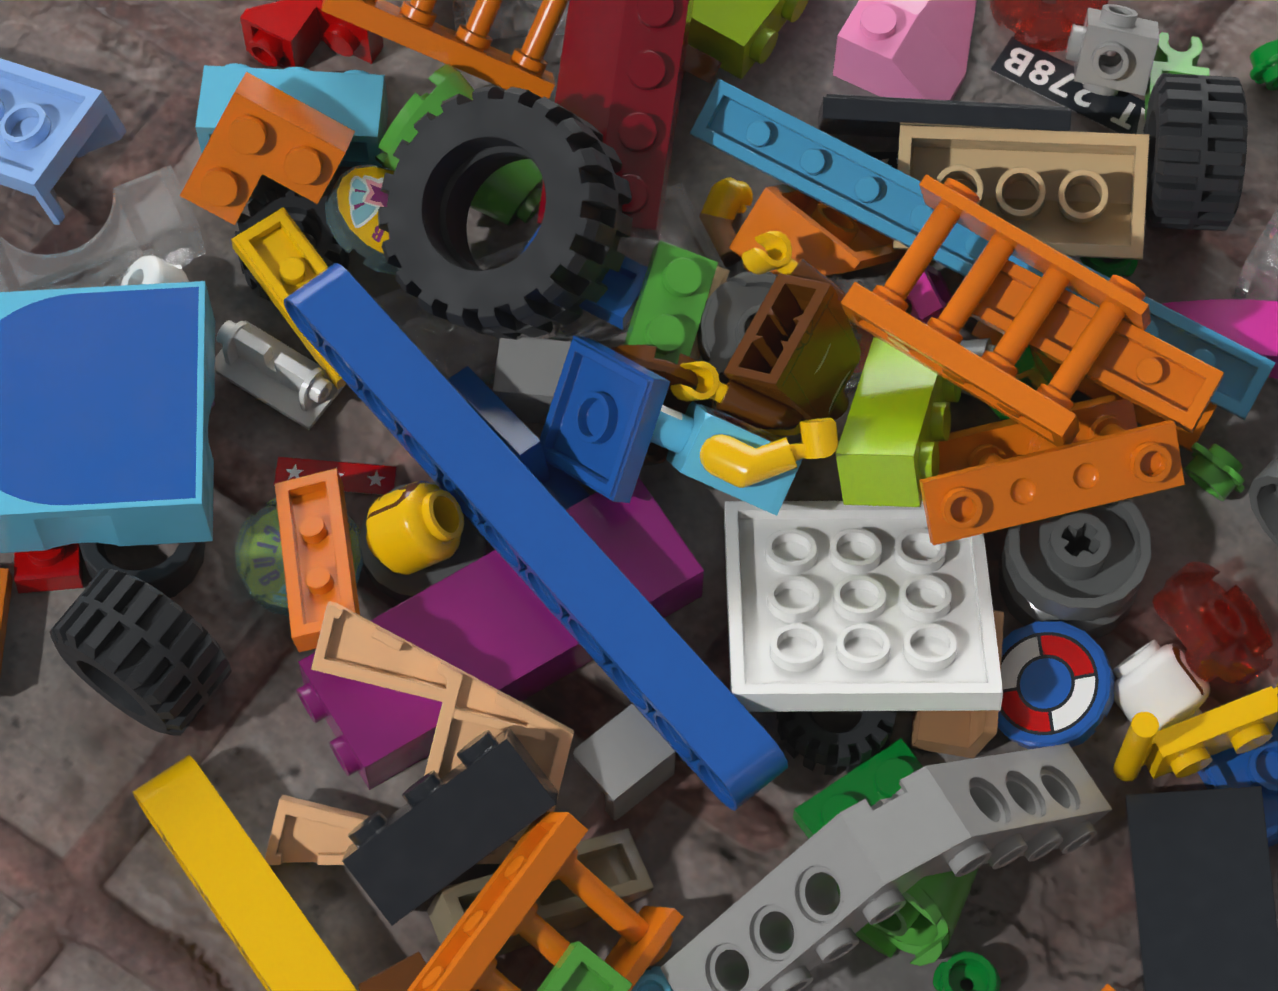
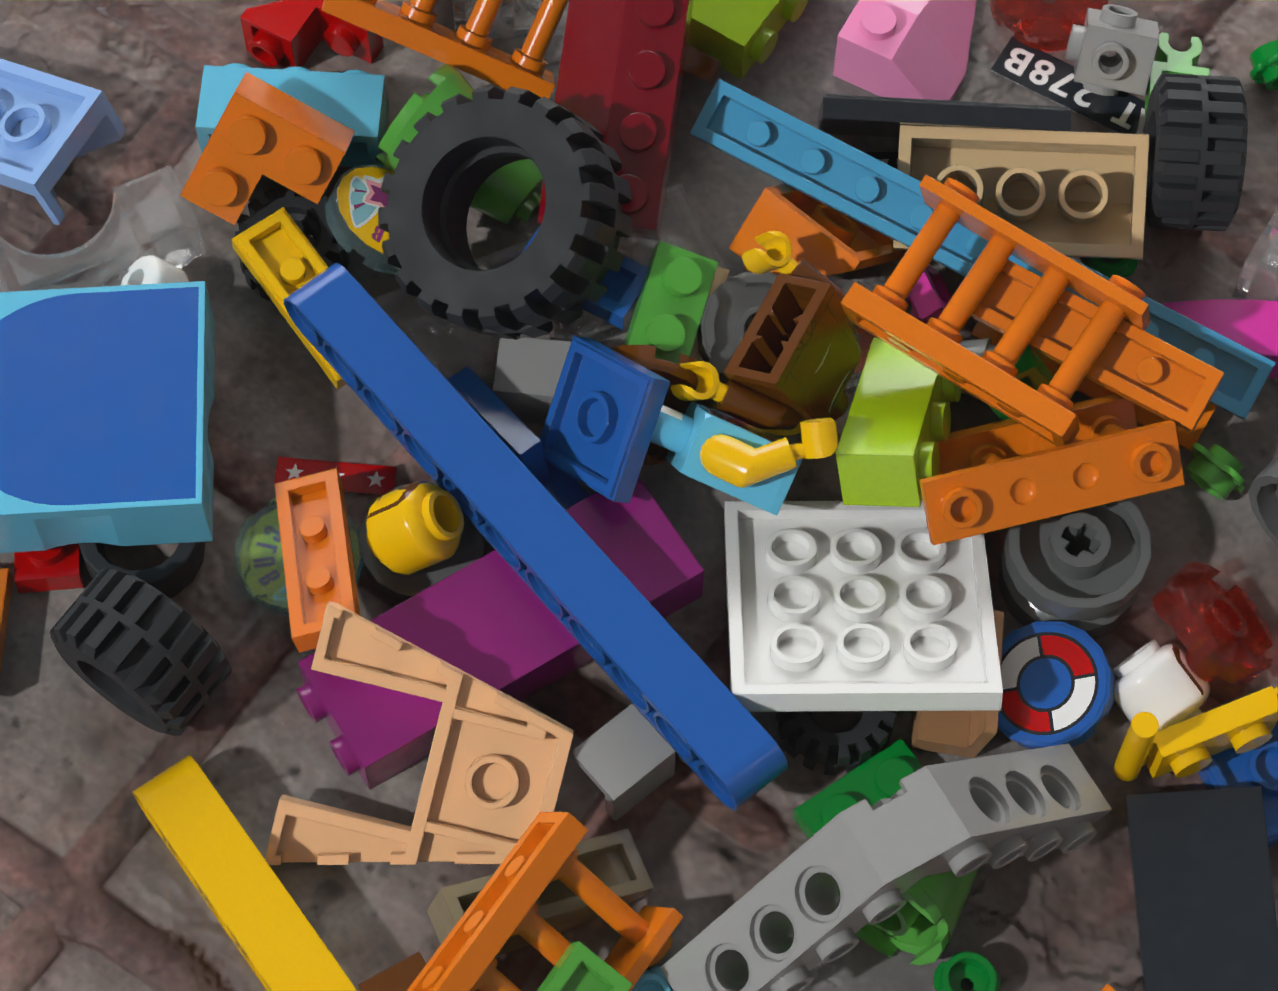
white hinge [215,320,344,430] -> none
black brick [342,728,558,926] -> none
arm [698,177,753,267] -> none

